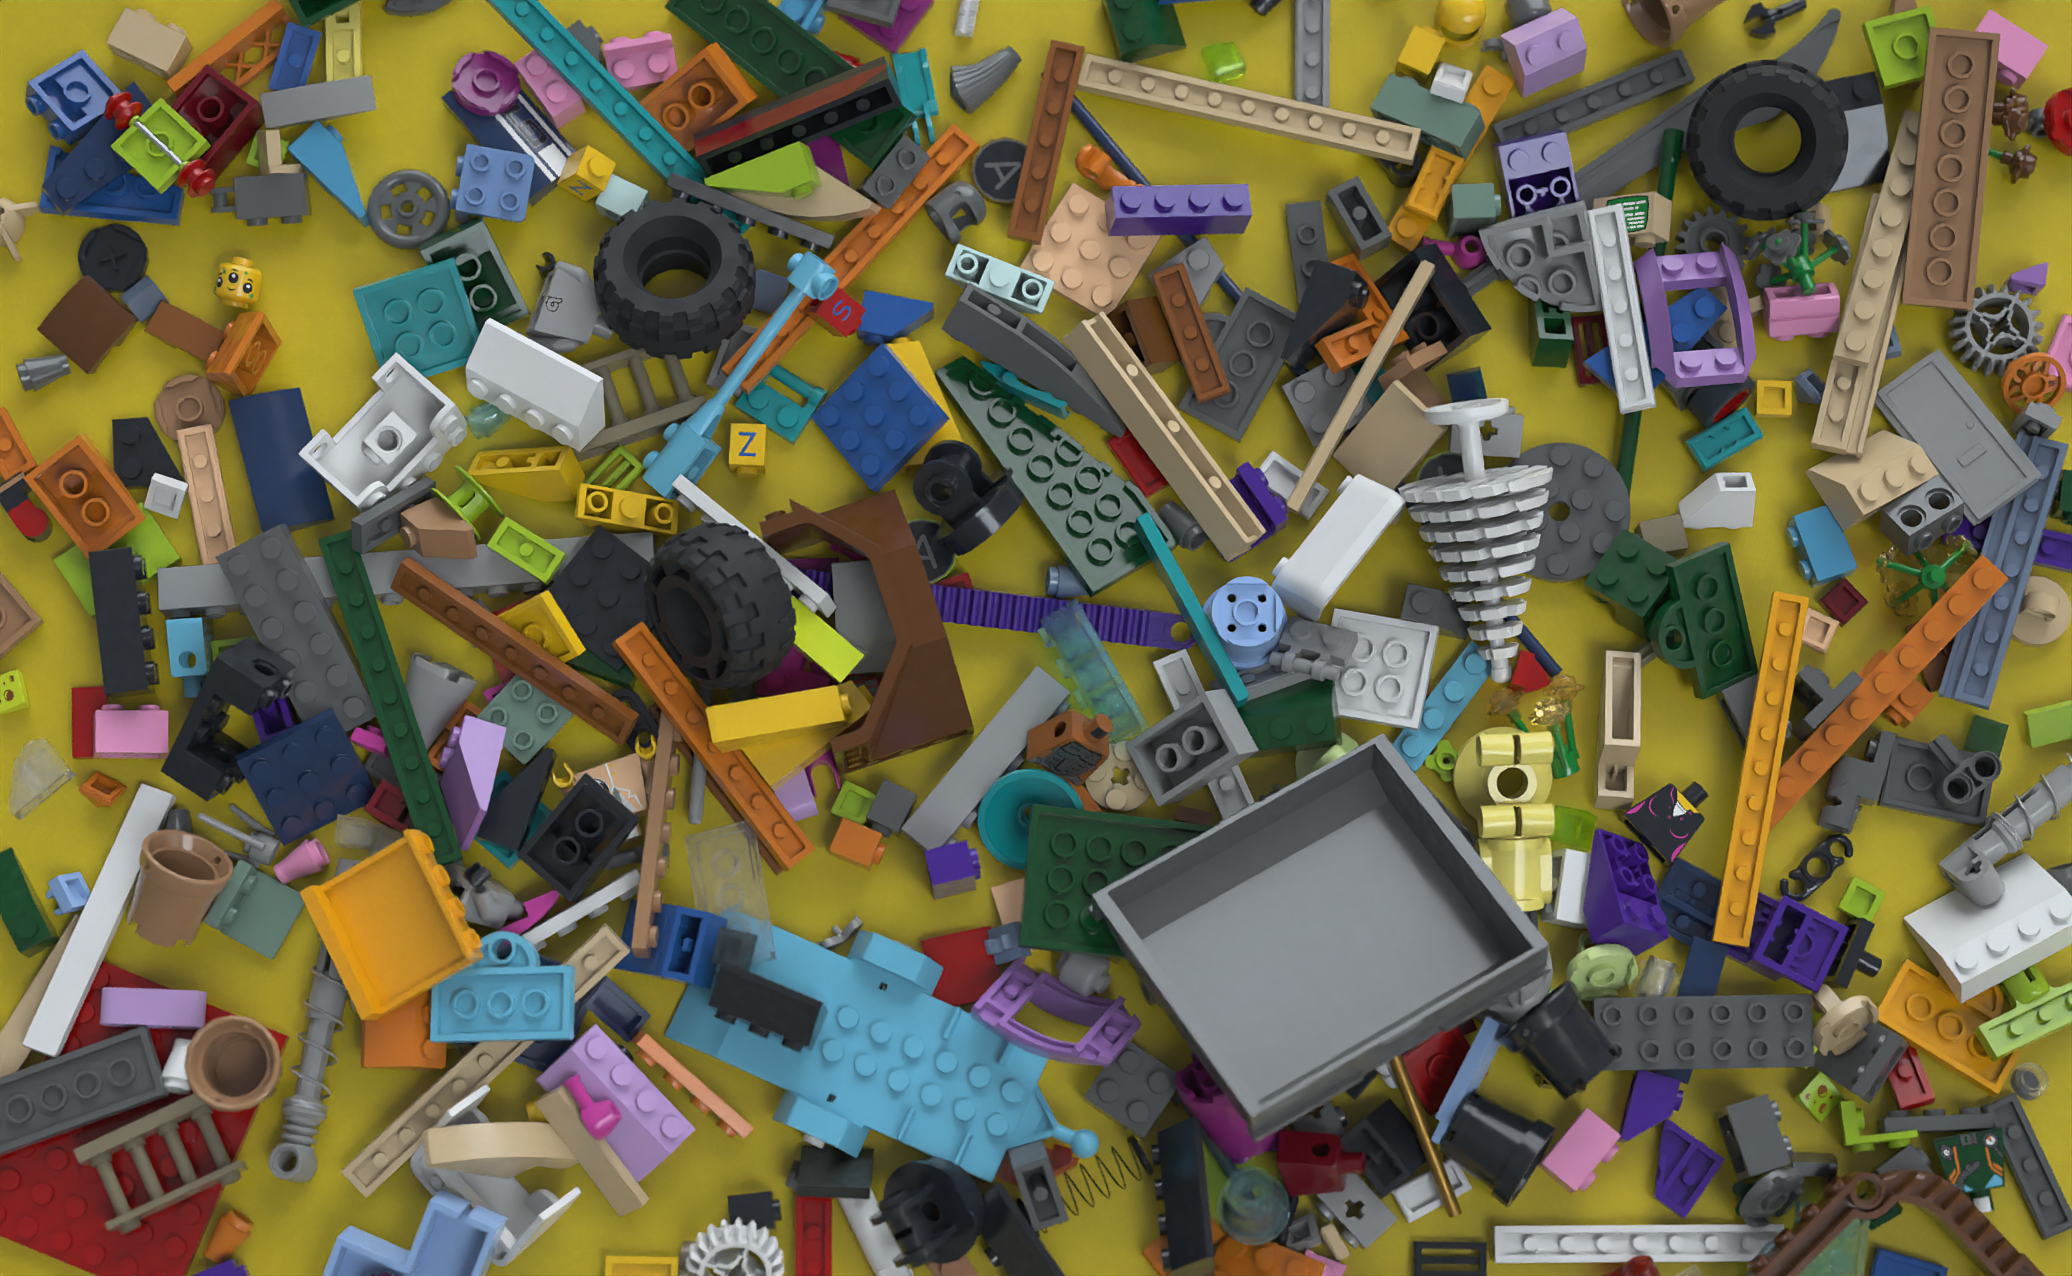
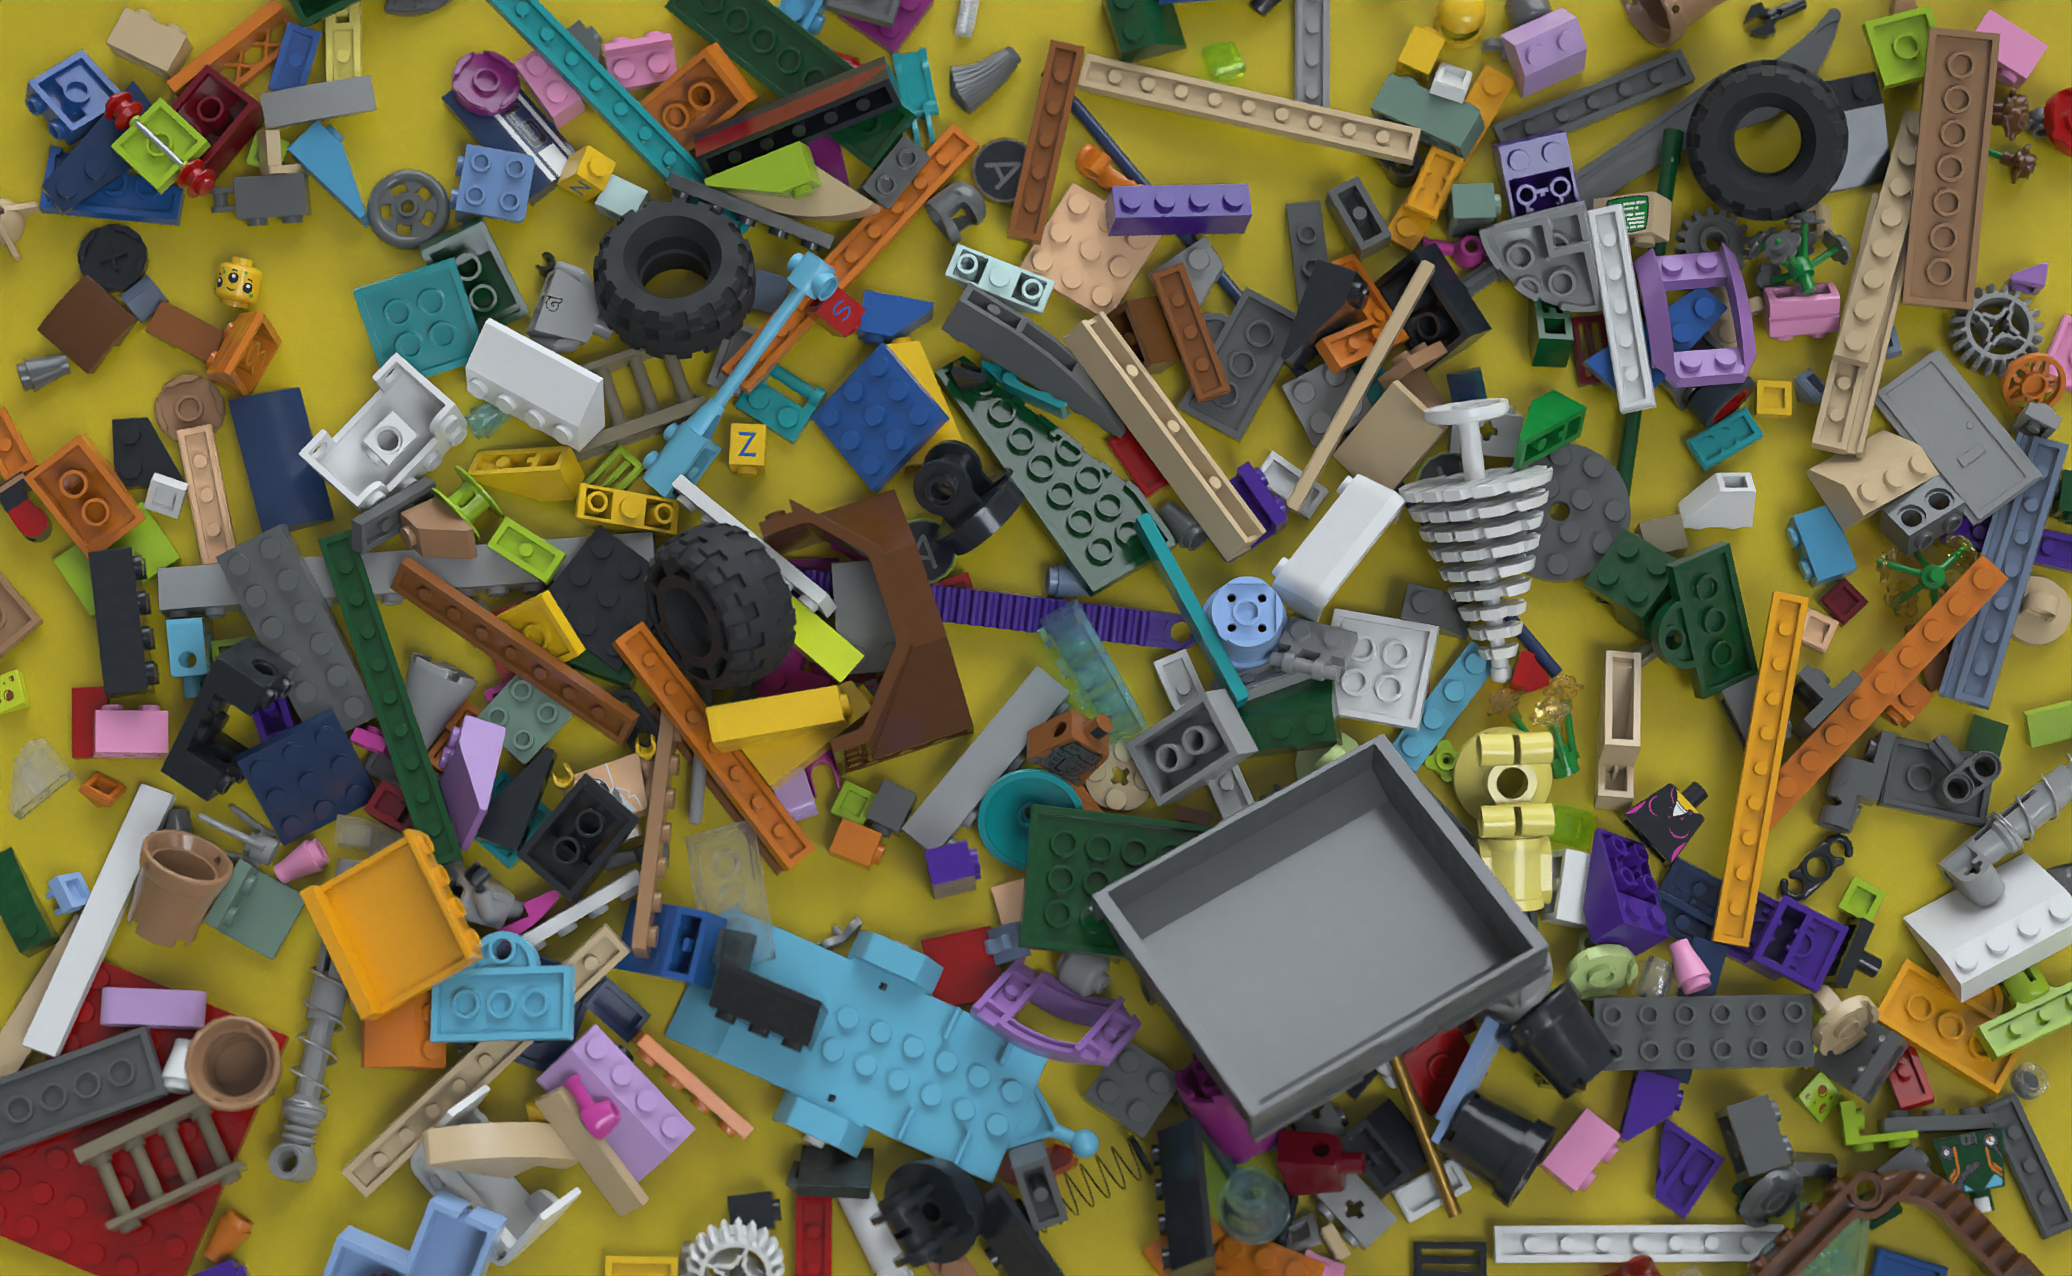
none -> black slope [951,360,988,394]
none -> green slope [1513,390,1587,471]
none -> bright pink cone [1668,939,1711,995]

